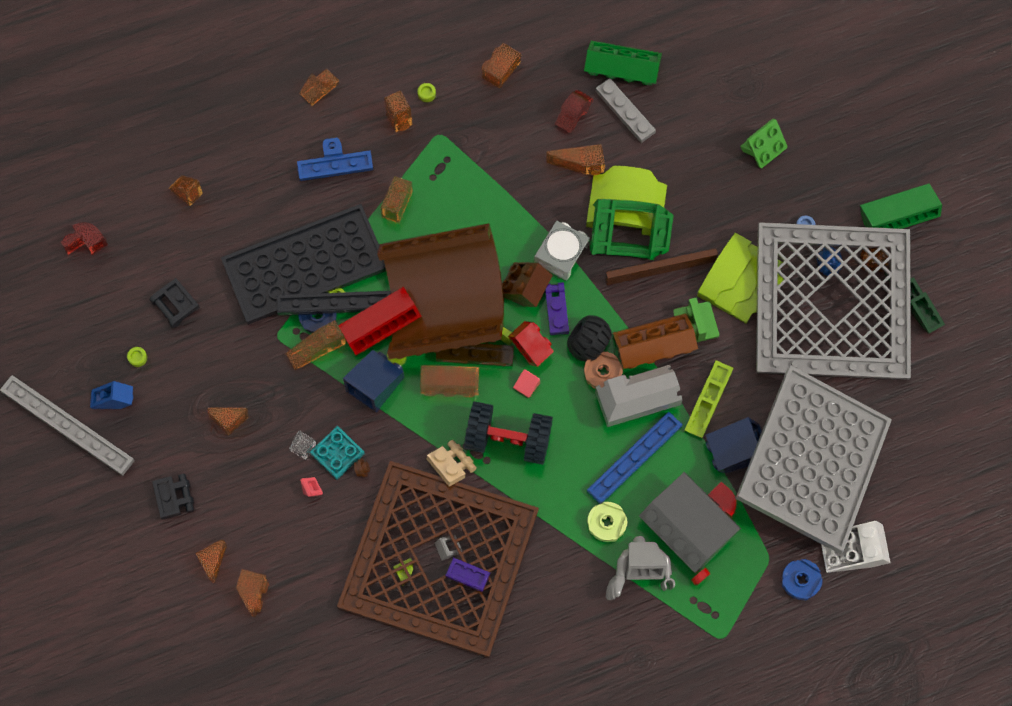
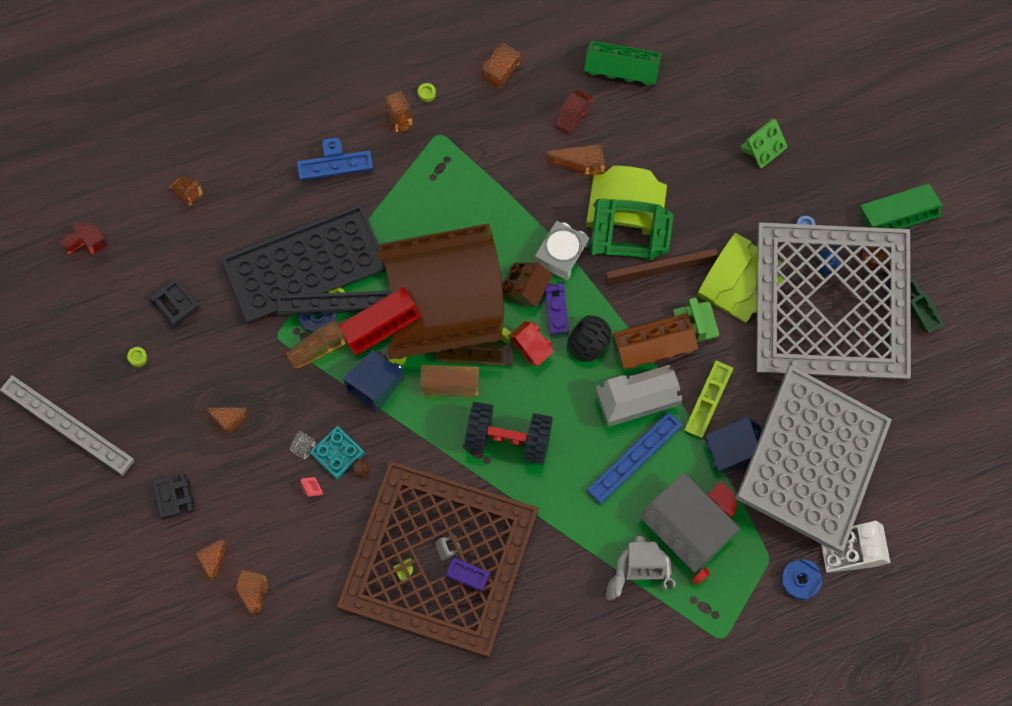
blue slope [90,381,133,409] -> none
clear orange slope [300,69,339,106] -> none
clear orange brick [381,176,413,223] -> none
tan plate [426,440,476,487] -> none
coral slope [513,369,540,398] -> none
nougat plate [584,352,623,389] -> none
yellowish green plate [587,502,627,542] -> none
light grey plate [595,78,656,143] -> none

